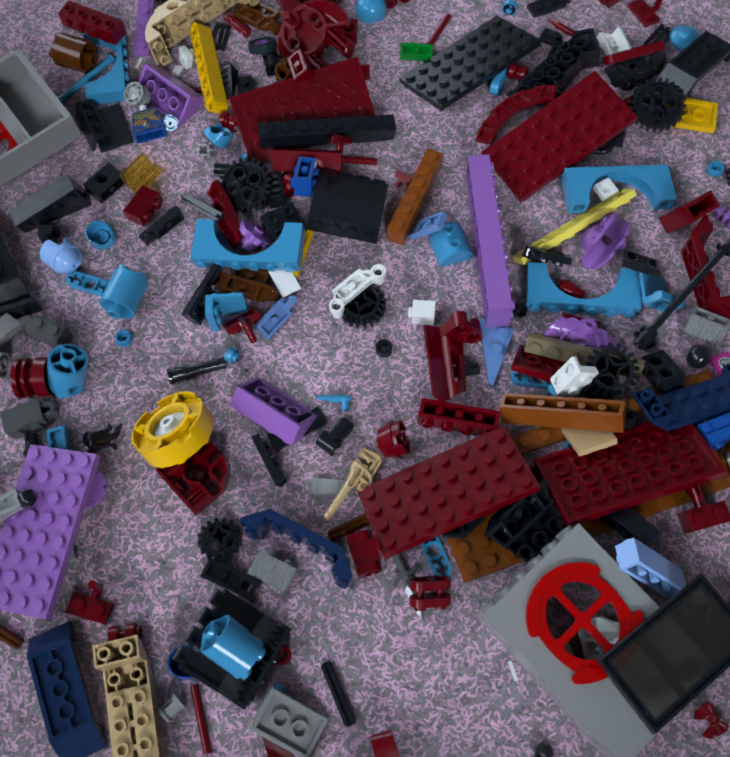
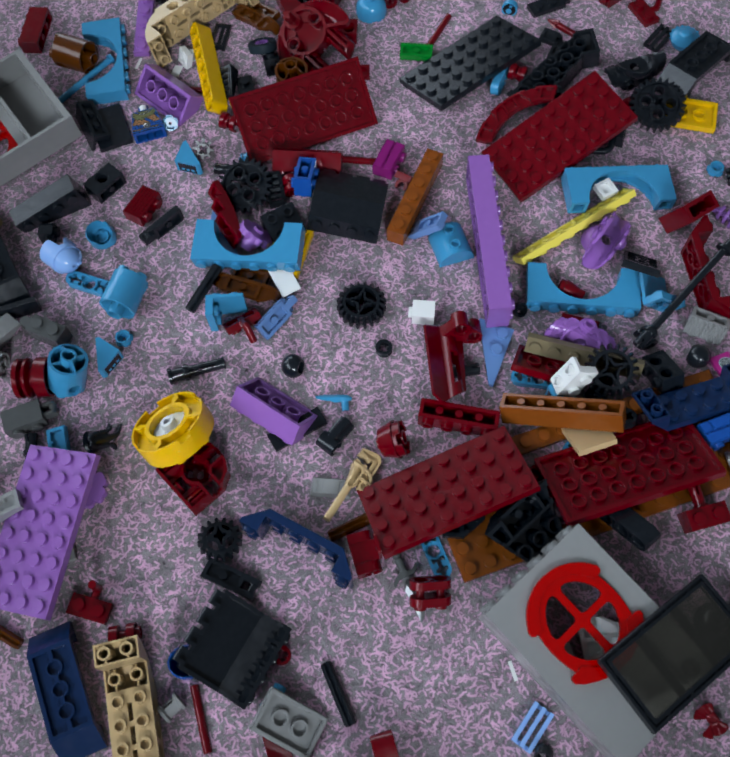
black hinge [17,489,36,507] -> none
dark red brick [58,0,126,45] -> none
clear yellow panel [119,154,163,193] -> none
light grey wheel [124,82,151,108] -> none
axle [180,193,224,222] -> none
black slope [181,284,216,325] -> none
dark azure cylinder [200,615,266,680] -> none
dark azure hair [203,122,233,149] -> none
dark red axle [224,12,251,38] -> none
dark azure plate [224,346,240,364] -> none
light grey brick [247,550,298,594] -> none
black plate [251,433,286,487] -> none
black brick [257,114,396,149] -> none
dark red slope [288,49,315,82] -> none
dark red piece [329,134,352,151] -> none
white plate [329,264,386,319] -> none
black hinge [522,245,573,266] -> none
white bracket [597,27,632,62] -> none
dark red beam [603,40,665,65] -> none
light blue brick [615,538,686,599] -> none
none -> dark red brick [18,7,53,54]
none -> dark azure slope [95,337,124,378]
none -> dark azure slope [174,140,203,175]
none -> black piece [281,354,305,378]
none -> magenta brick [372,139,407,180]
none -> light blue tile [511,701,554,754]

